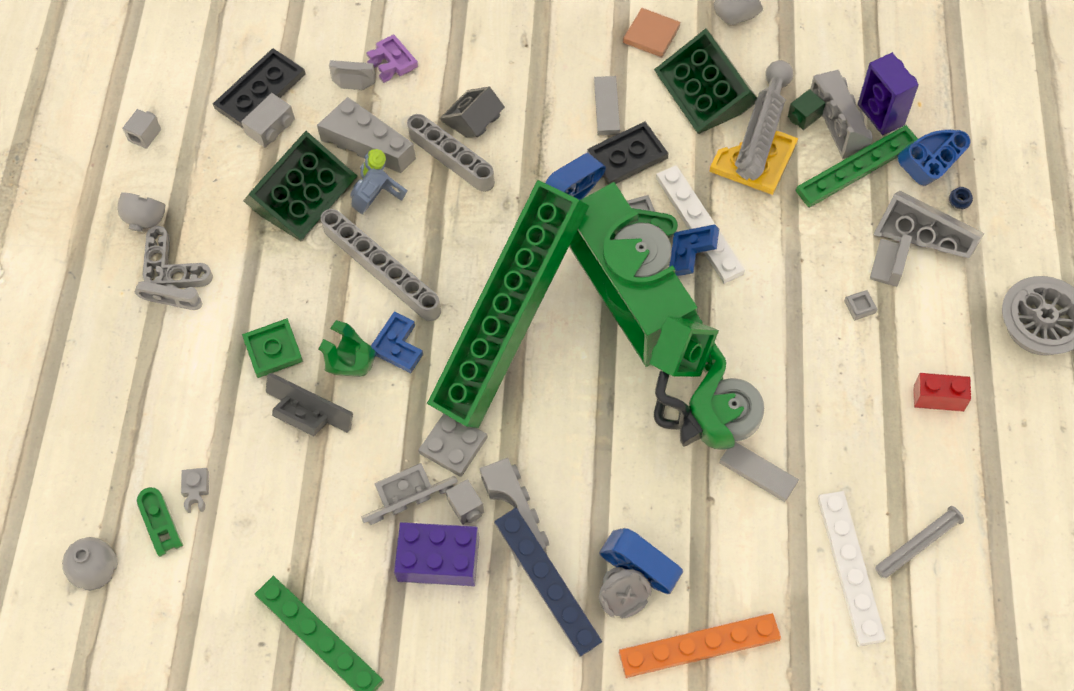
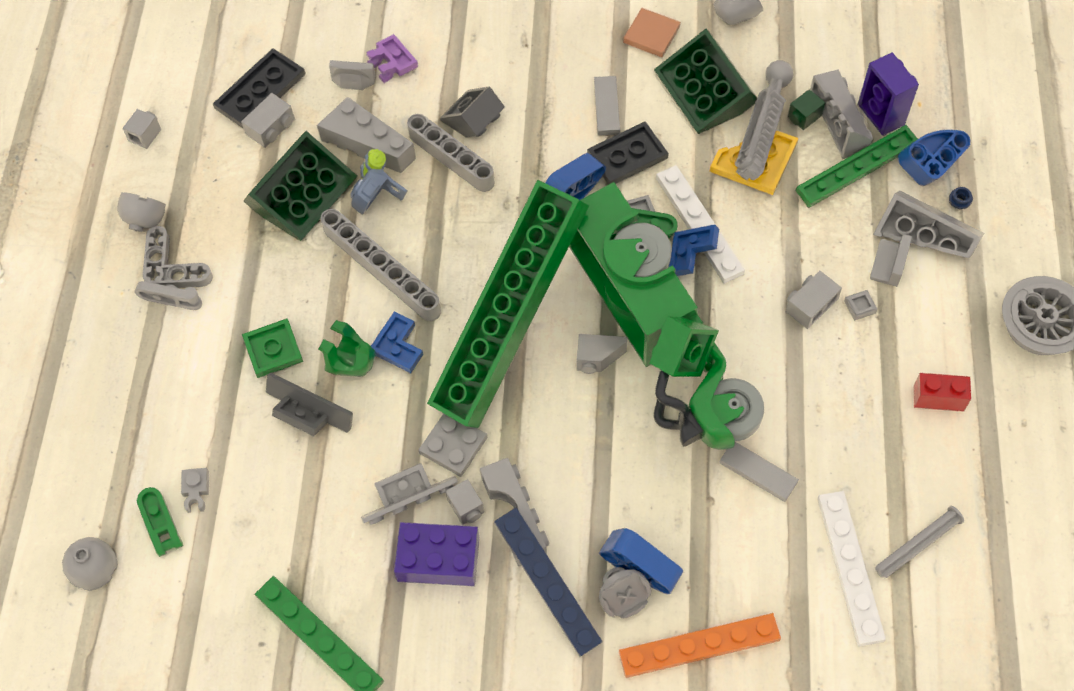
none -> light grey slope [577,334,627,374]
none -> light grey brick [786,271,842,329]

